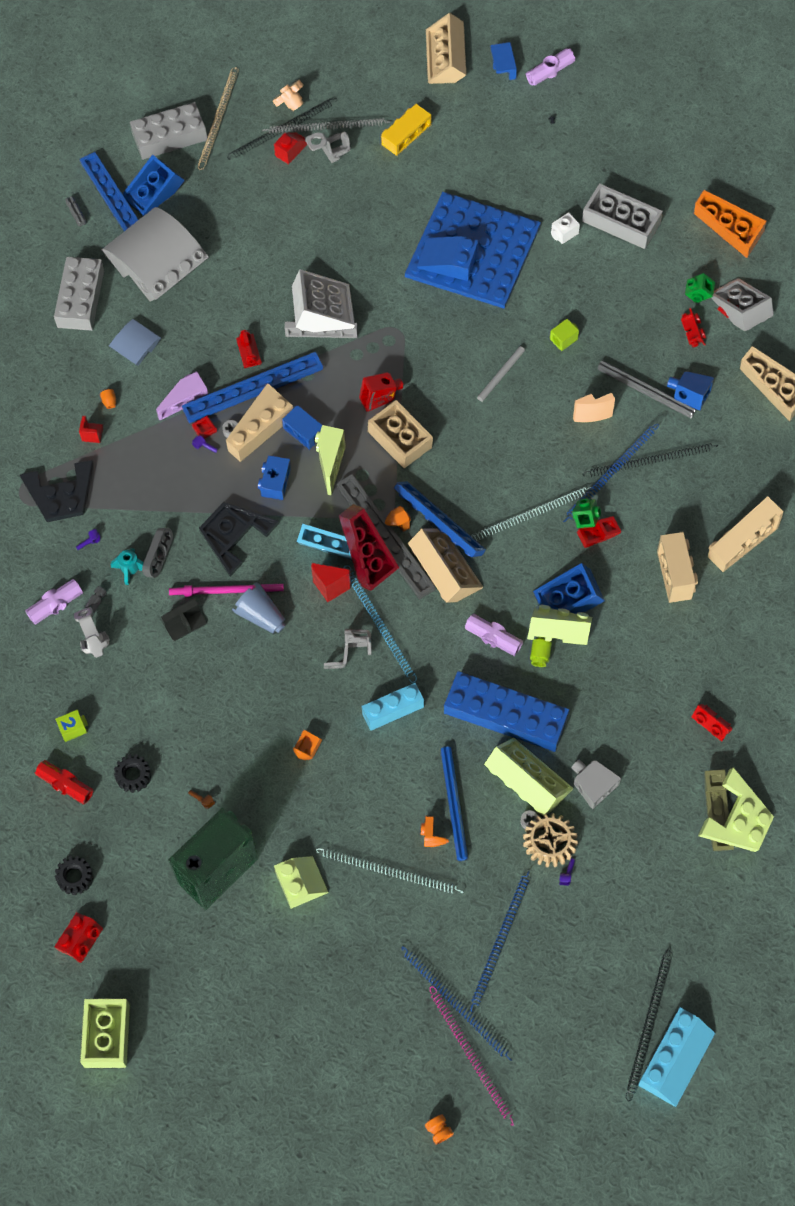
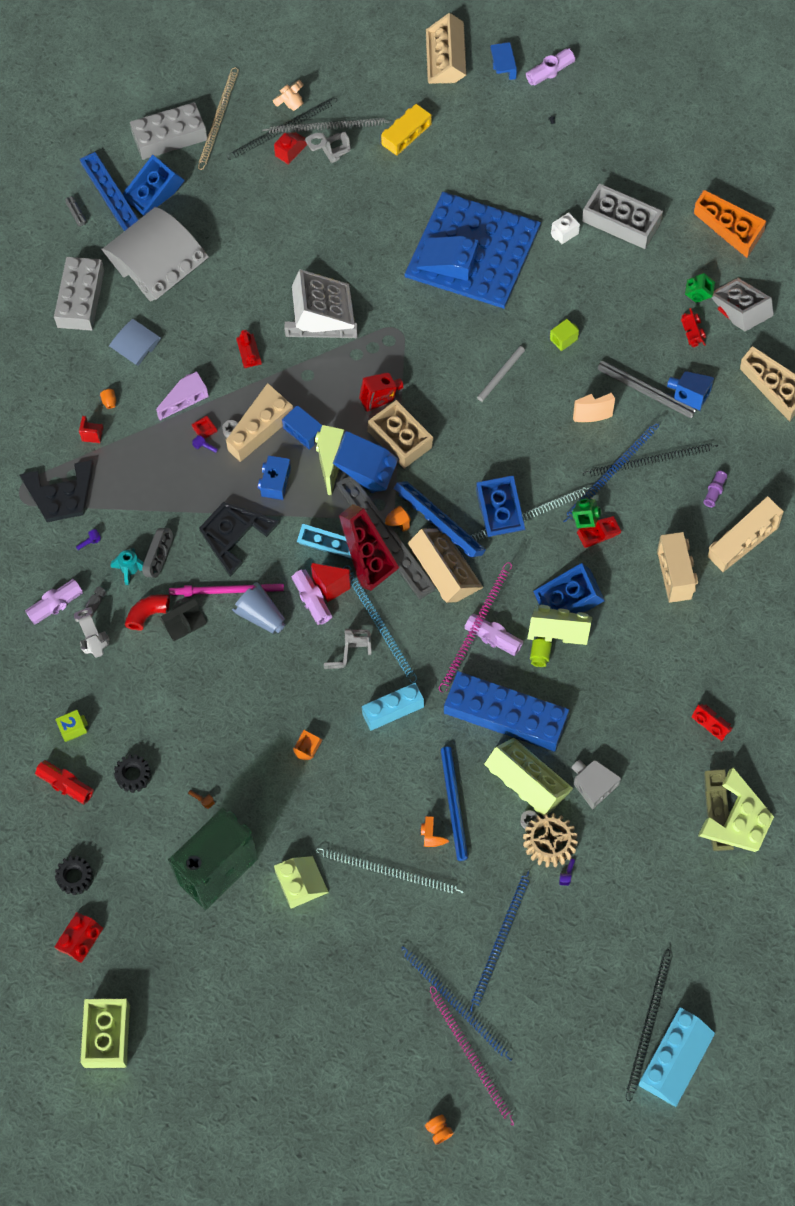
blue plate [182,352,323,423] -> none
none -> red cylinder [125,594,170,630]
none -> lavender piece [291,570,332,625]
none -> blue slope [333,431,398,493]
none -> dark pink piece [439,562,512,692]
none -> blue slope [476,476,525,537]
none -> medium lavender pin [703,471,727,507]

